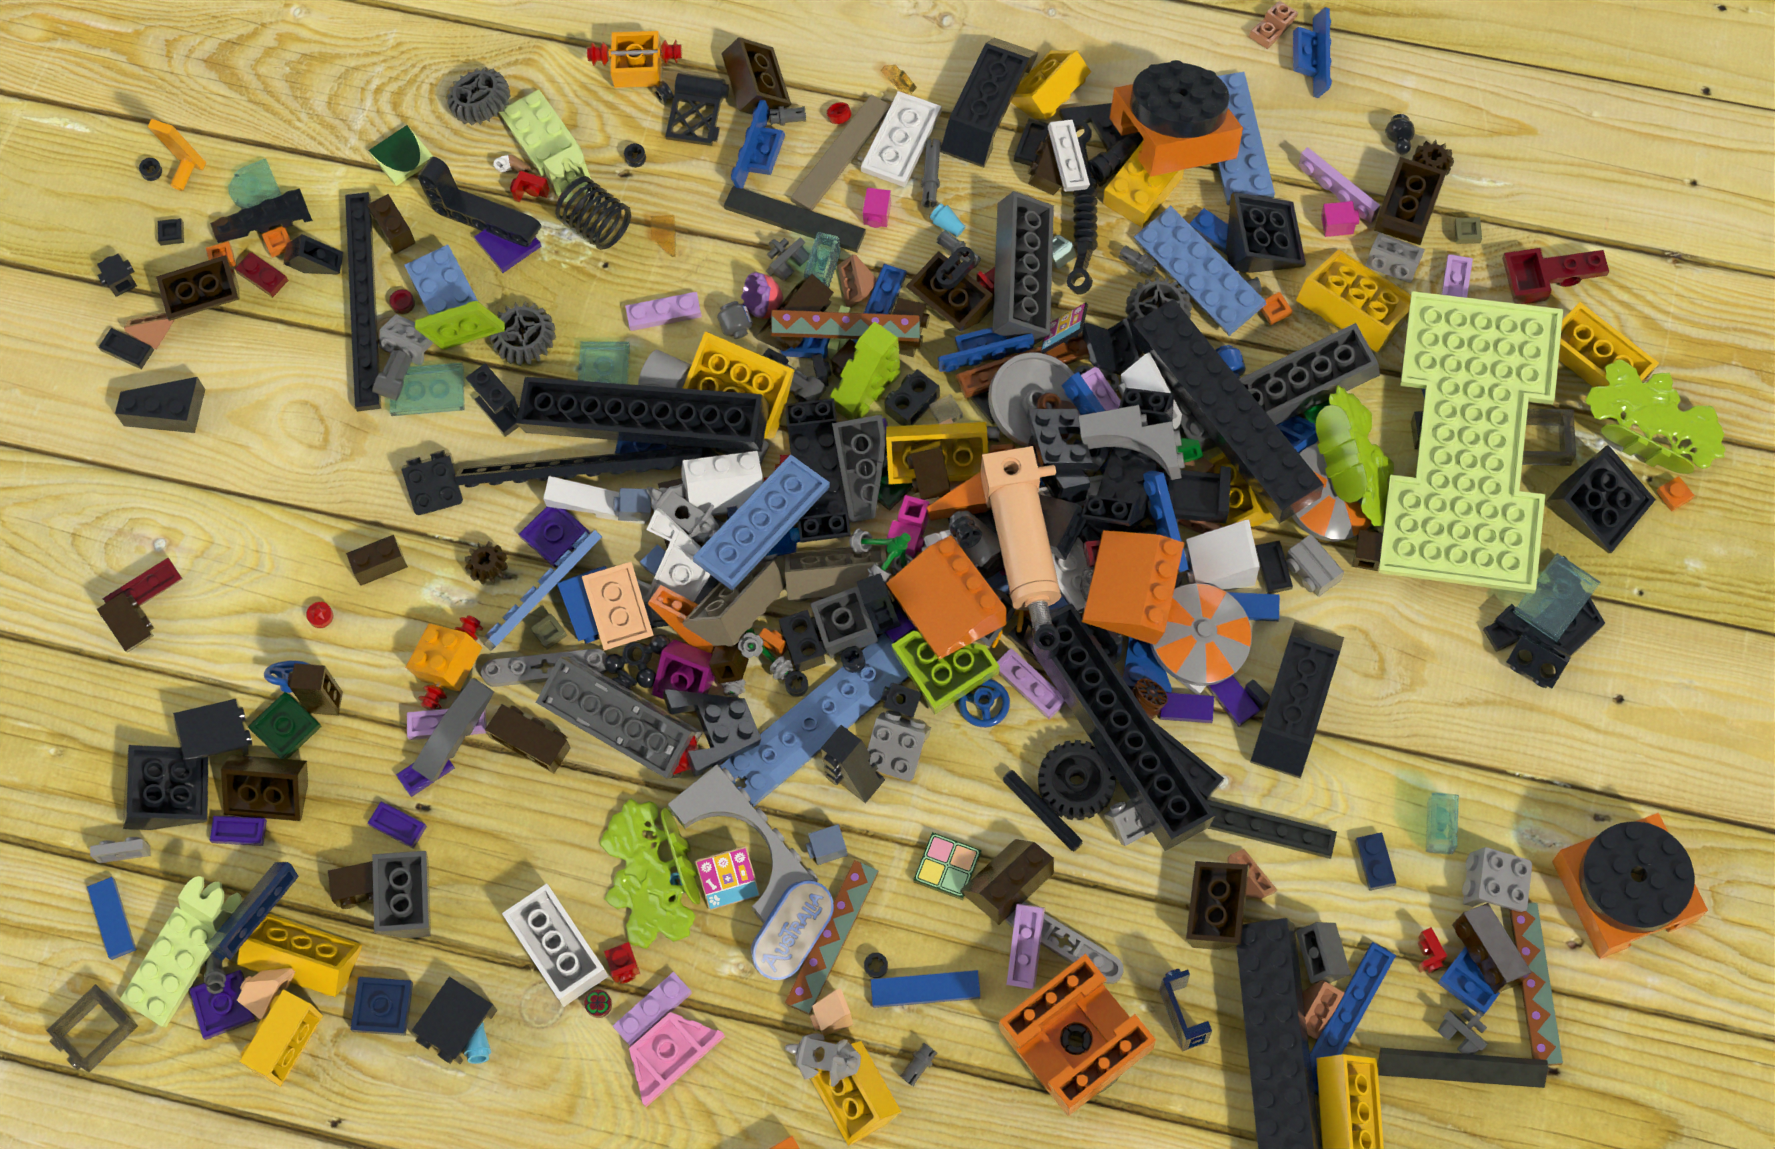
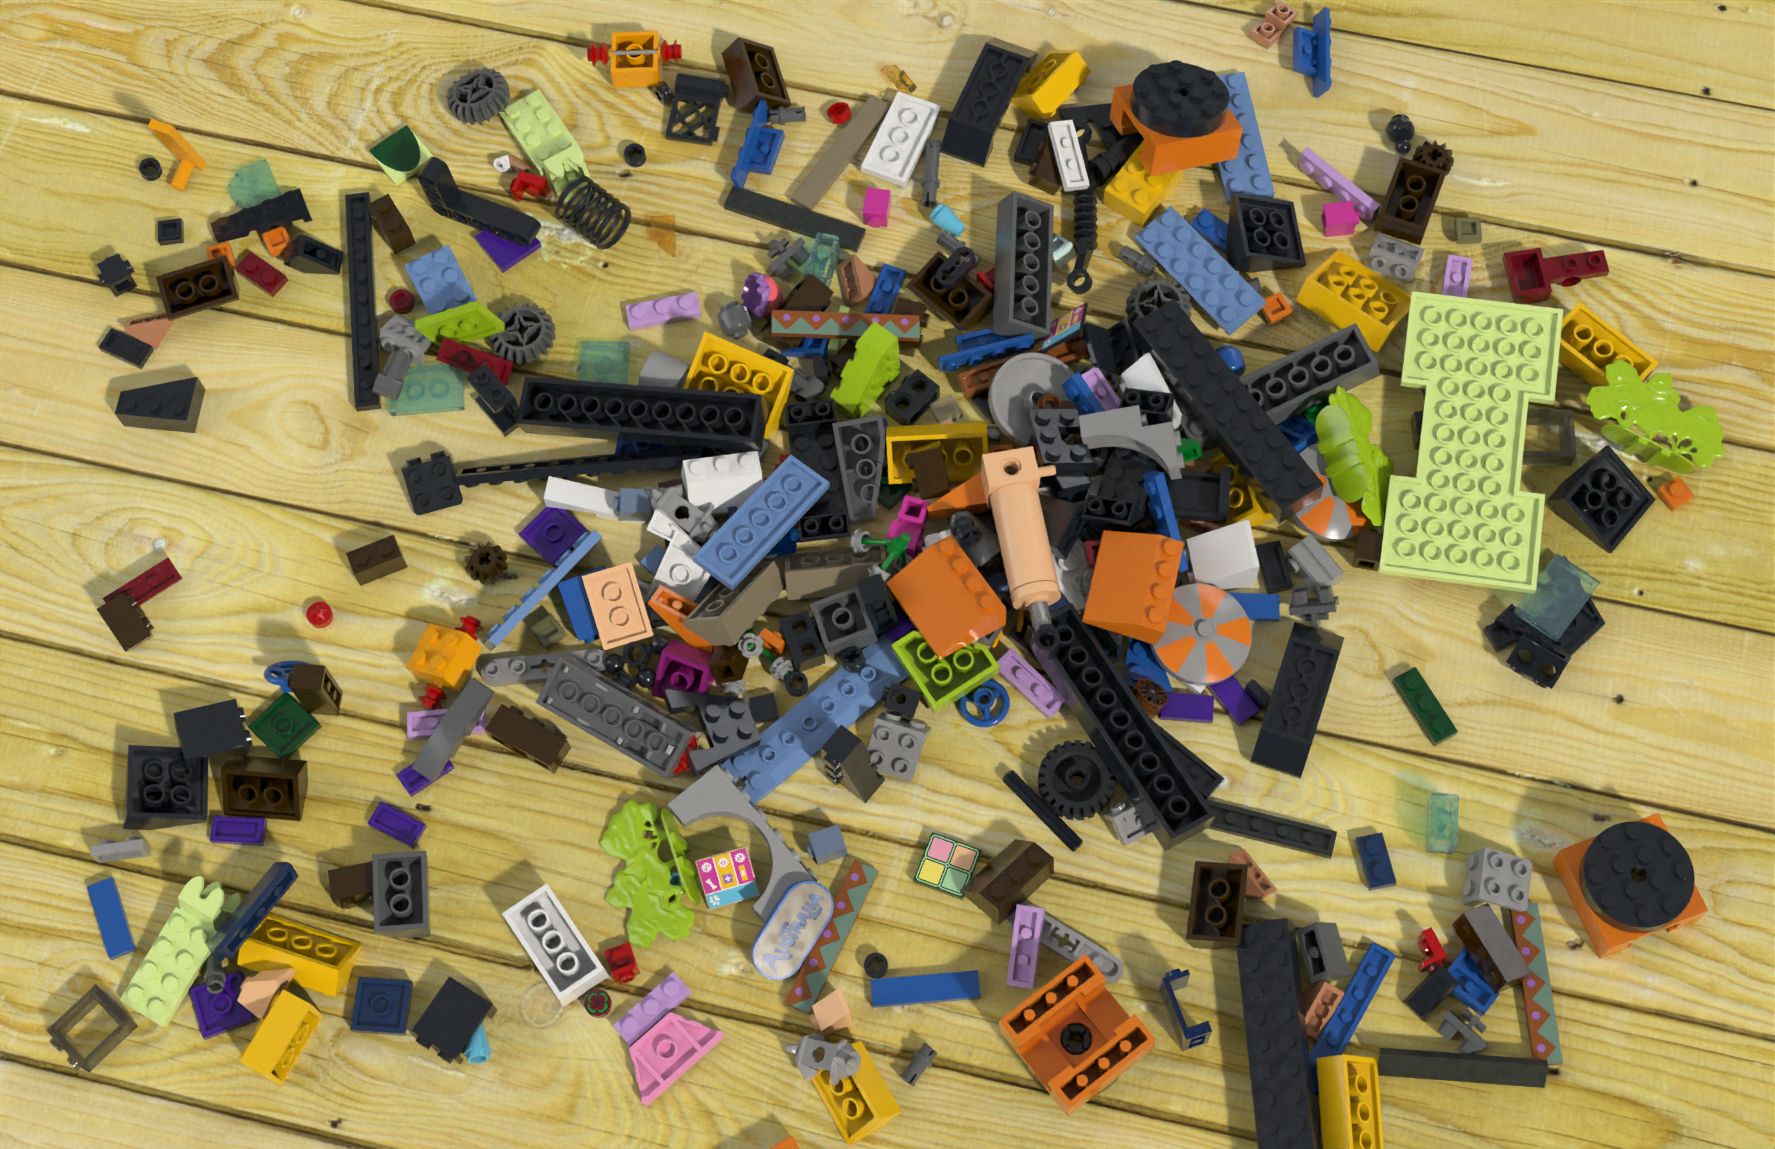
none -> dark red plate [436,336,515,386]
none -> black tile [748,693,779,724]
none -> dark grey hips [1289,585,1339,628]
none -> dark green plate [1392,667,1458,746]
none -> black tile [1403,964,1459,1021]

